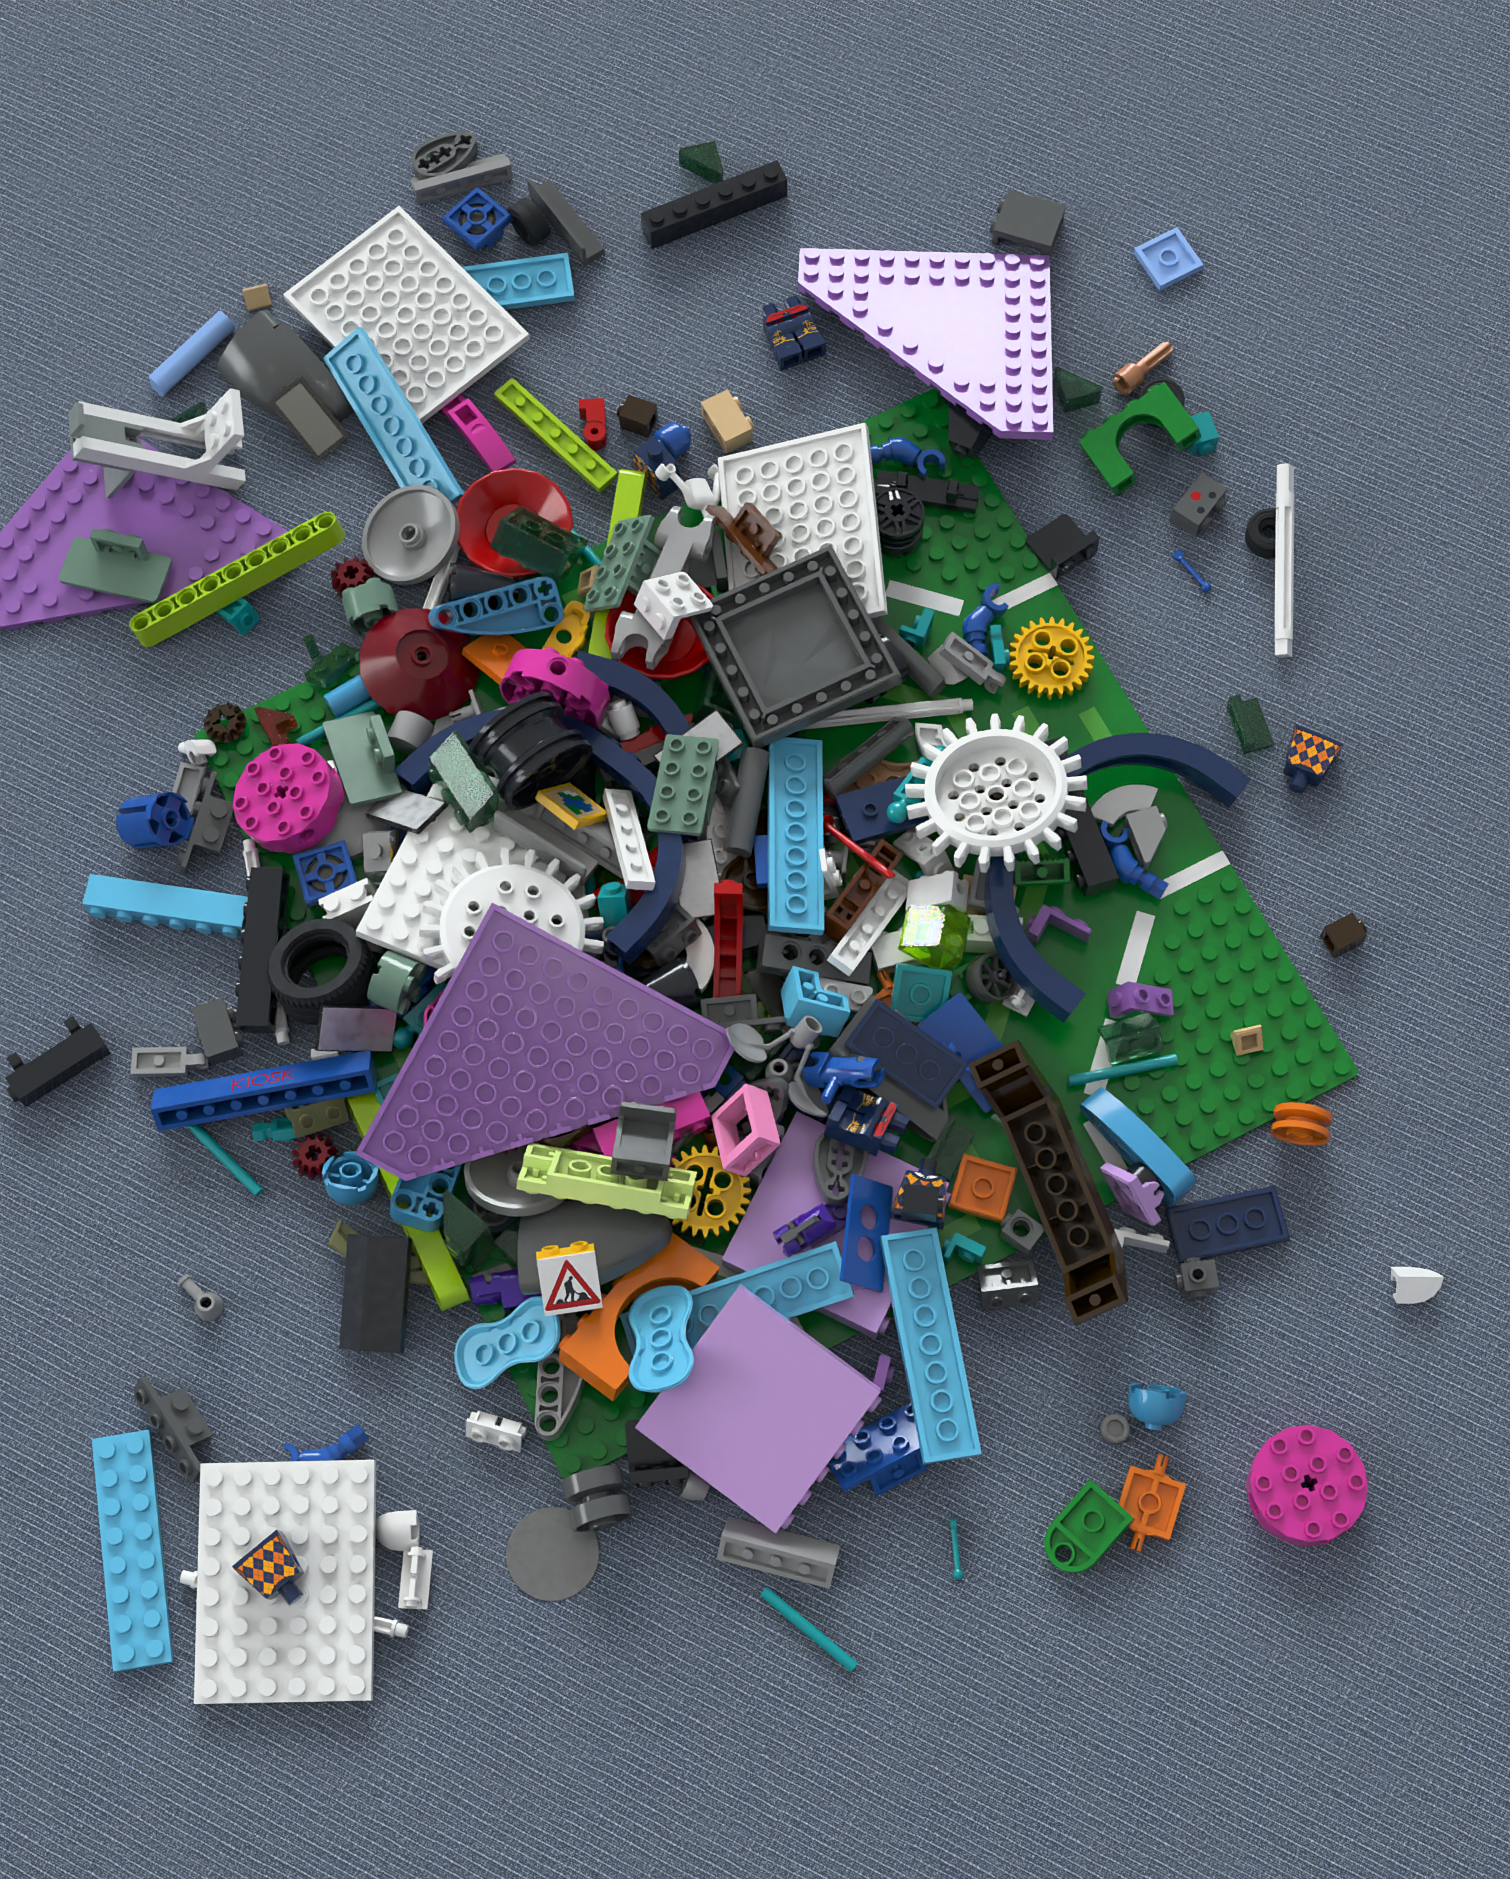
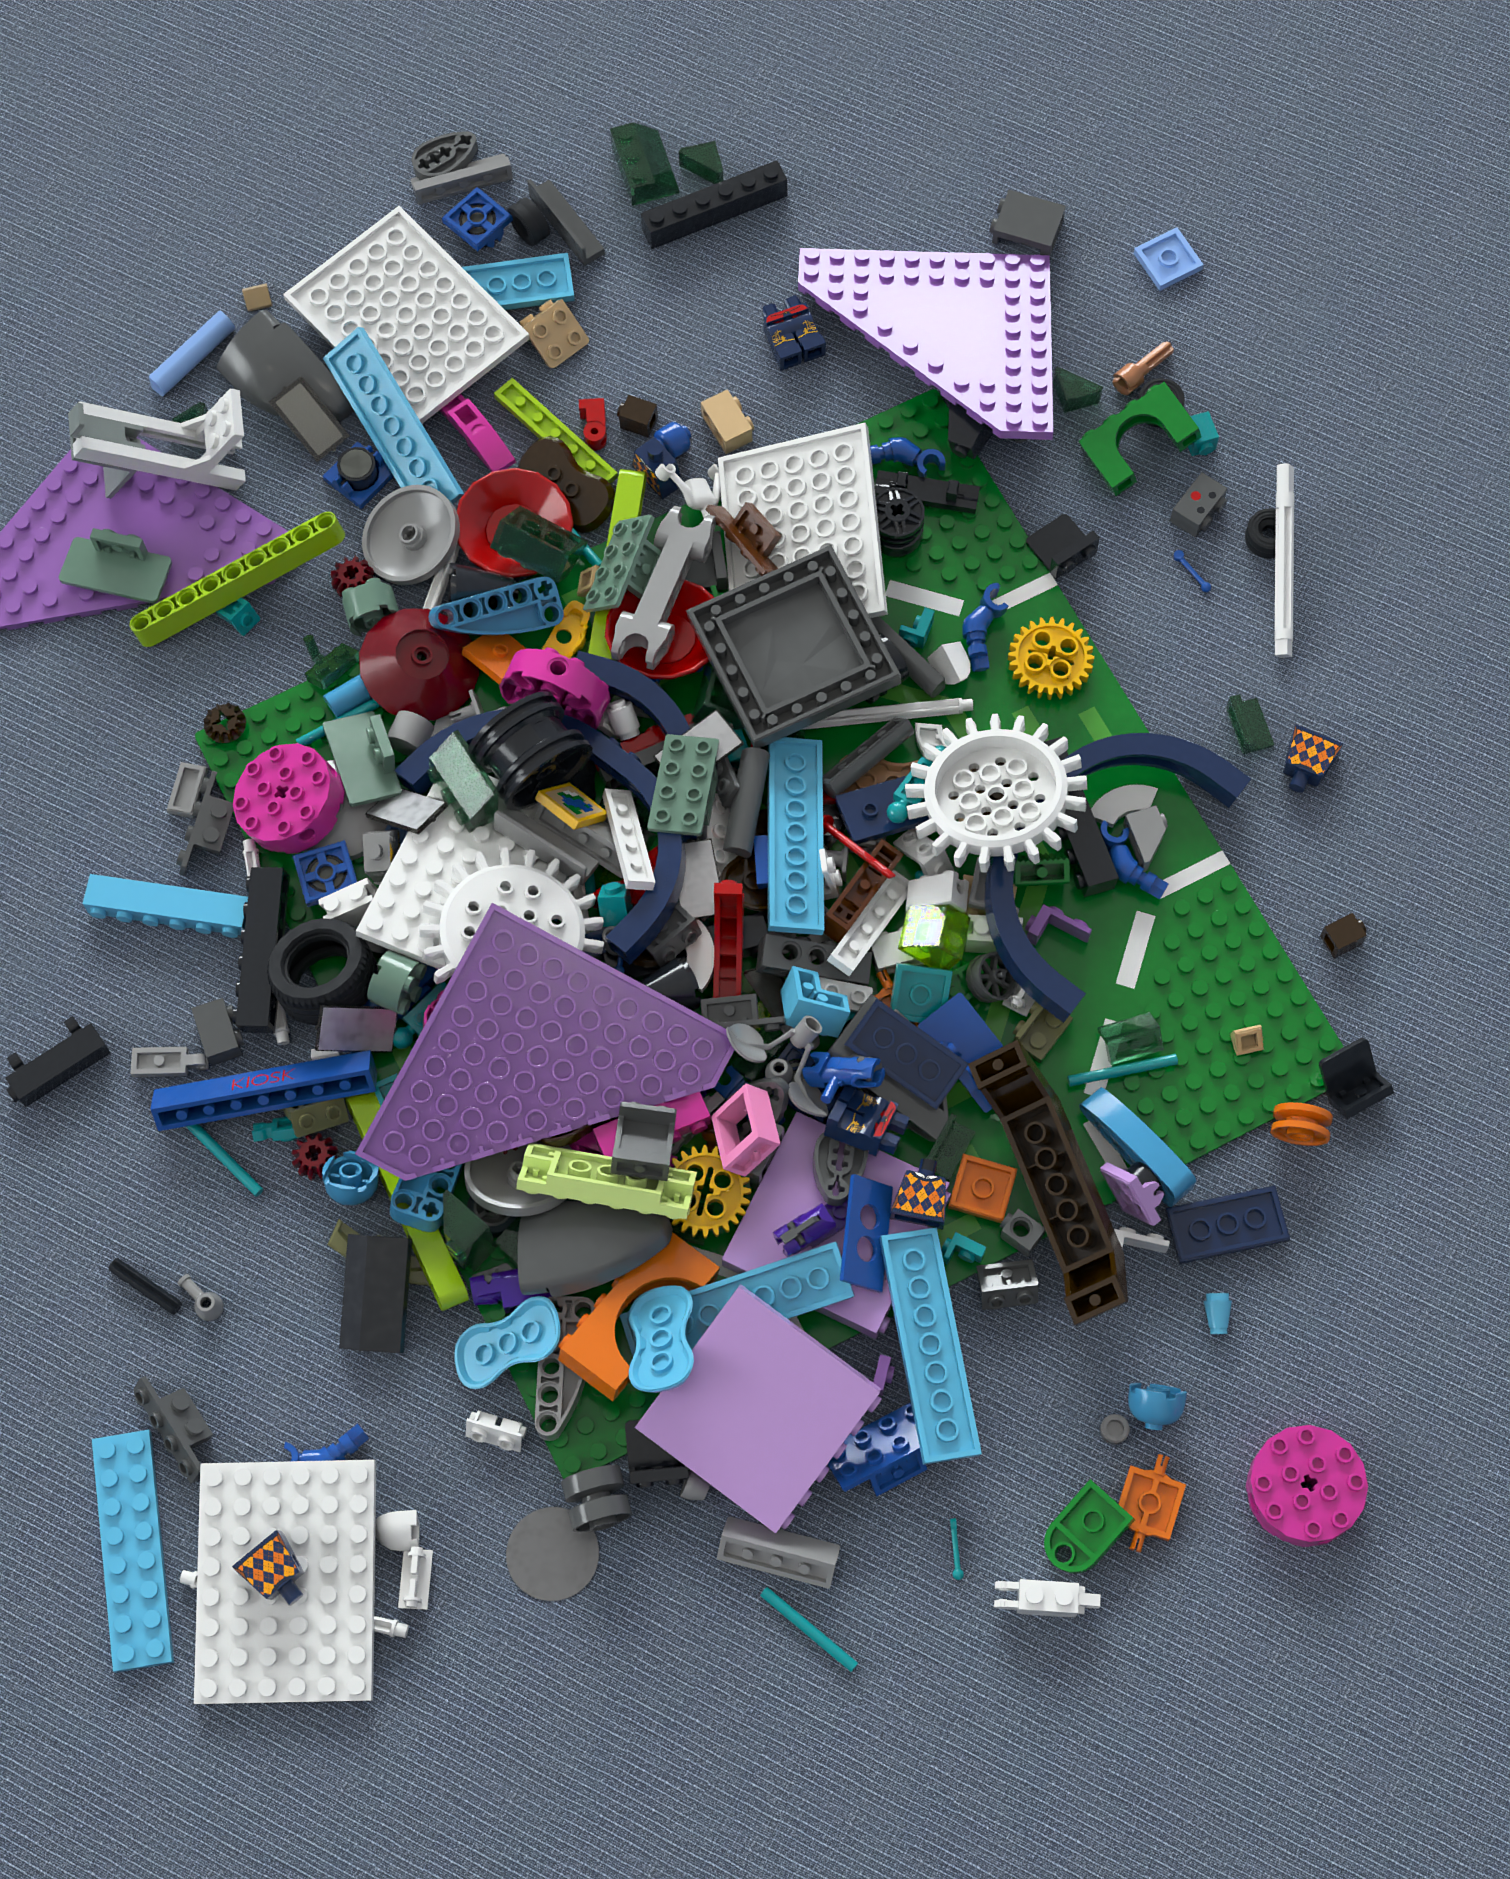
blue cylinder [116,792,194,850] -> none
white piece [178,739,216,765] -> none
clear red slope [254,706,298,746] -> none
piece [536,1241,603,1316] -> none
white bracket [634,572,713,640] -> none
black brick [901,1184,944,1222] -> none
light grey plate [938,631,1006,694] -> none
teal plate [989,625,1010,675] -> none
medium lavender bracket [1108,981,1174,1019] -> none
dark grey brick [1174,1257,1219,1301] -> none
white brick [1391,1267,1444,1304] -> none
none -> black axle [108,1258,182,1315]
none -> piece [323,441,394,509]
none -> dark brown plate [517,436,615,533]
none -> tan bracket [519,299,589,368]
none -> clear green slope [610,122,680,206]
none -> white hinge [994,1579,1101,1617]
none -> olive bracket [1013,1001,1073,1063]
none -> medium azure cone [1203,1293,1232,1334]
none -> black bracket [1319,1037,1394,1119]

